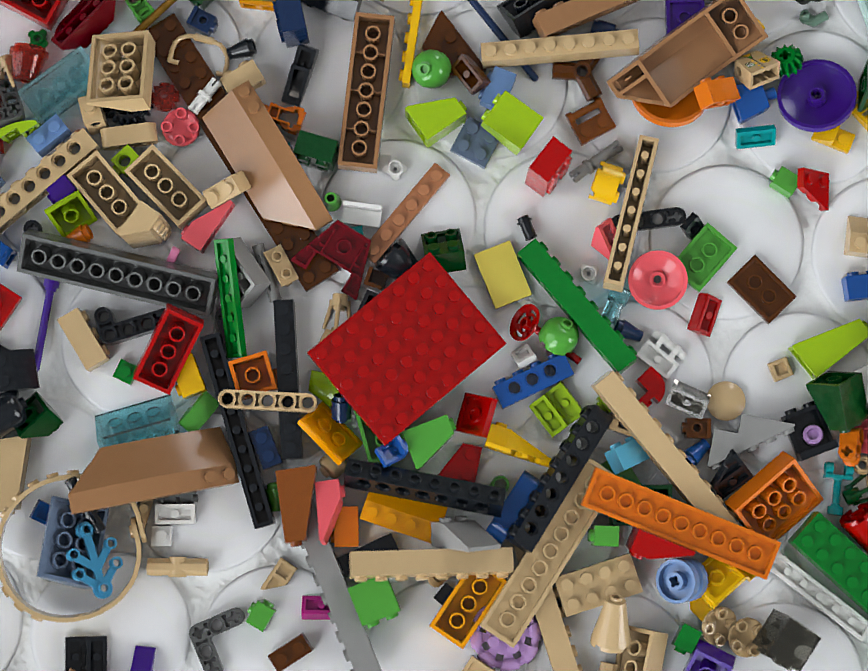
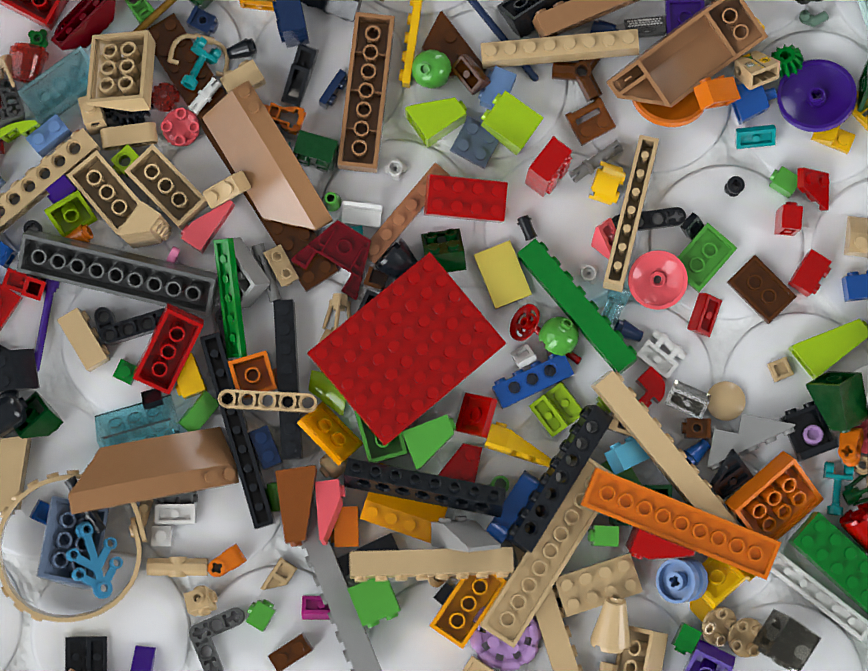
dark blue brick [331,392,351,423] -> none
blue bracket [374,435,409,468] -> none
none -> red brick [1,267,46,301]
none -> black tile [141,388,164,410]
none -> teal bar [181,36,222,90]
none -> tan brick [184,585,218,617]
none -> orange piece [208,544,247,577]
none -> dark blue plate [319,69,347,109]
none -> red brick [424,174,508,223]
none -> slope [624,16,666,38]
none -> black bush [724,176,745,197]
none -> red brick [774,202,803,236]
none -> red brick [787,249,832,297]

